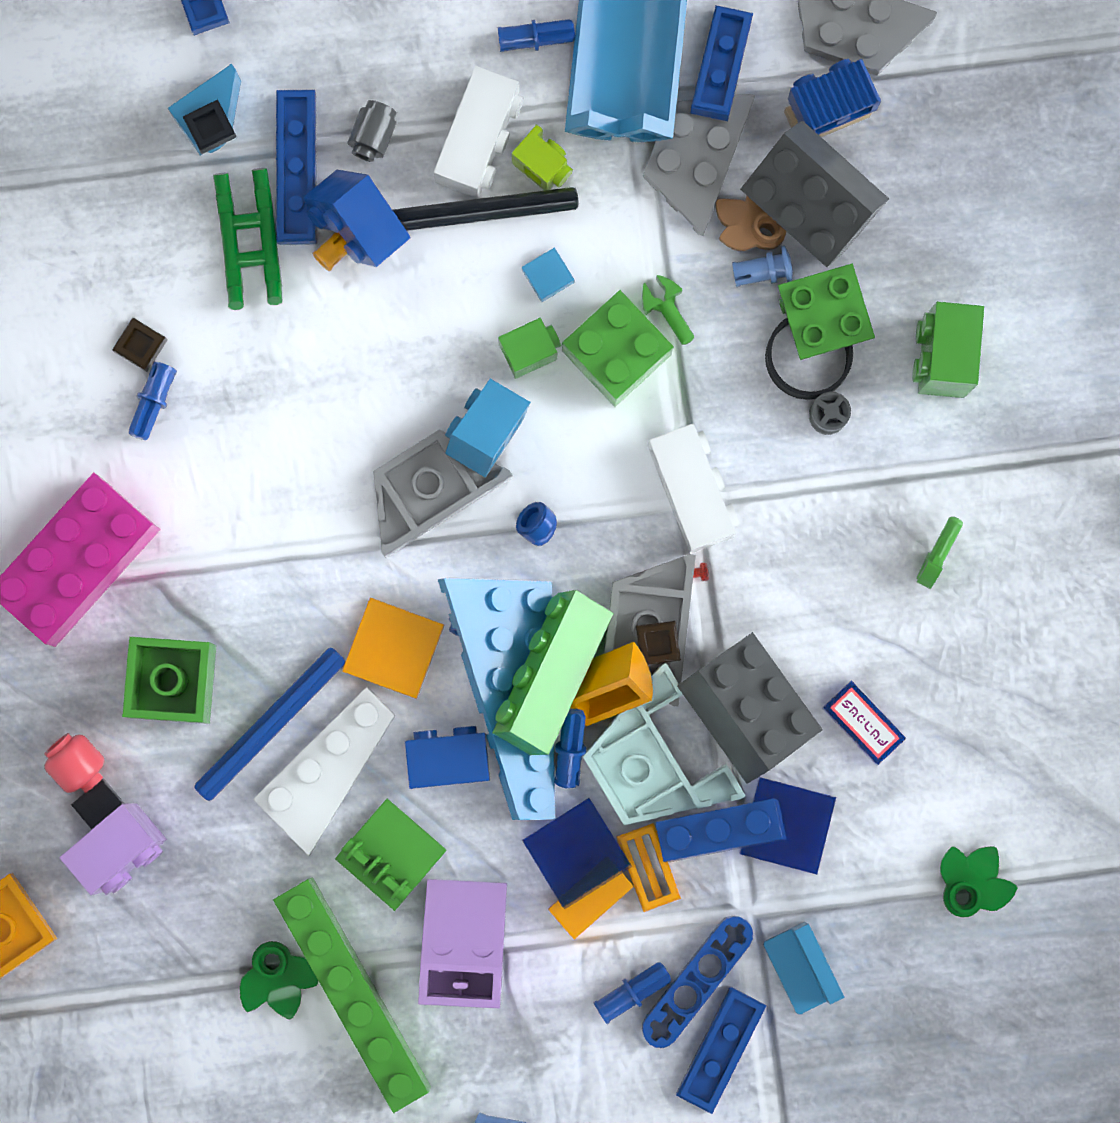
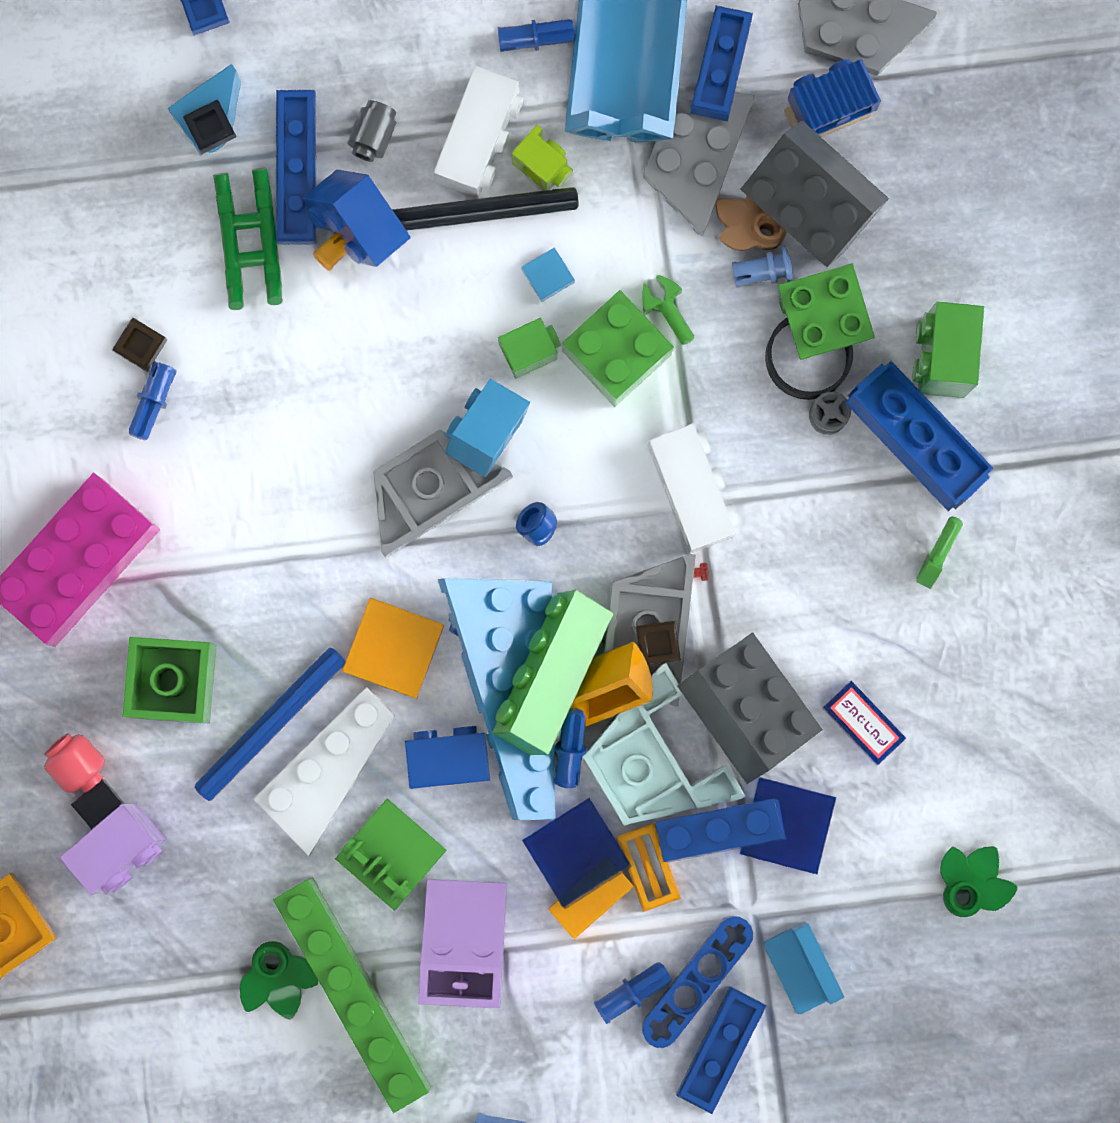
none -> blue brick [845,361,994,512]

